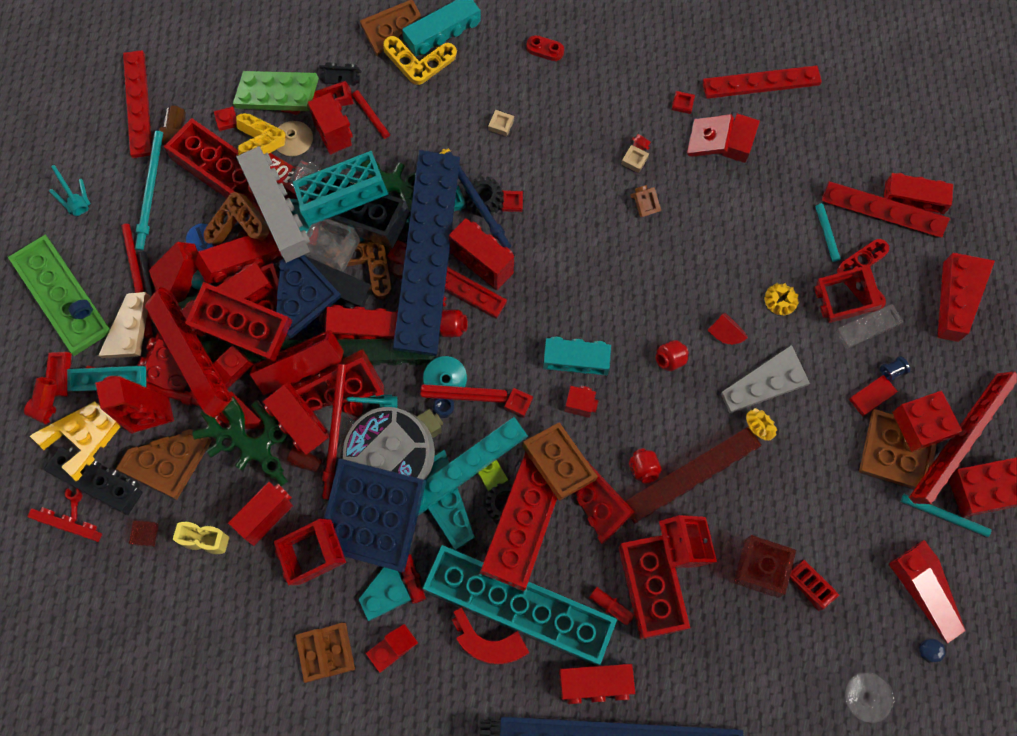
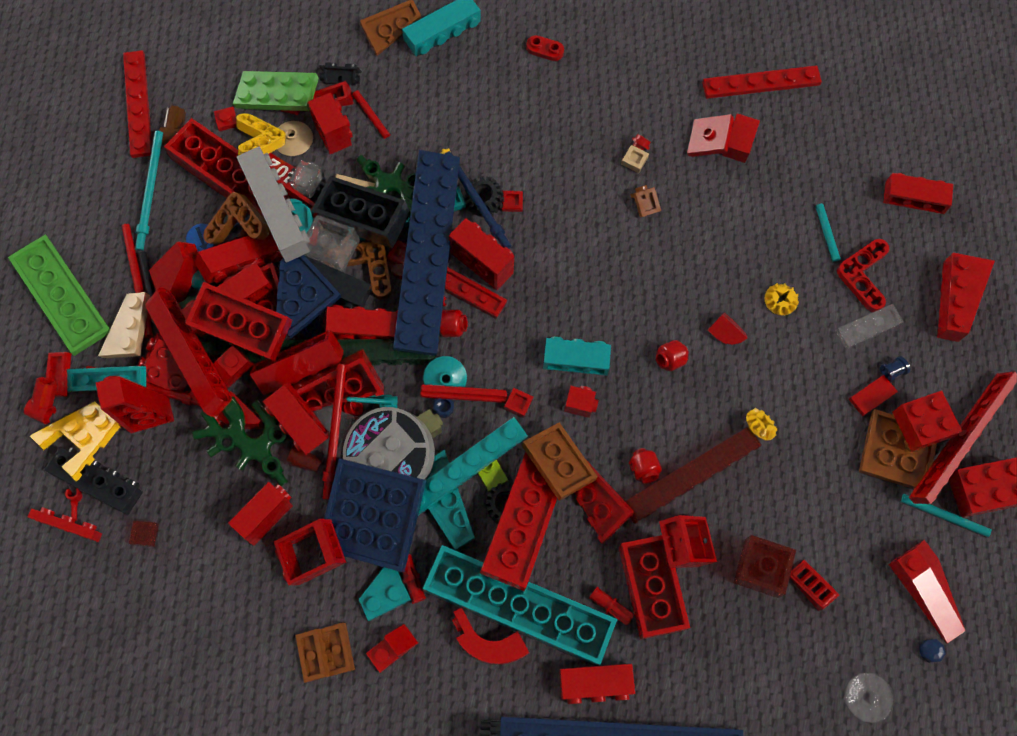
teal plant [49,165,91,216] -> none
dark blue tile [68,300,93,319] -> none
dark orange plate [116,429,212,500] -> none
light yellow brick [173,522,229,554] -> none
teal fence [293,151,388,226] -> none
yellow beam [384,36,457,85] -> none
tan plate [488,110,514,137] -> none
red tile [672,91,695,114] -> none
light grey wing [721,345,810,413] -> none
red window [814,265,883,323] -> none
red plate [821,181,950,238] -> none

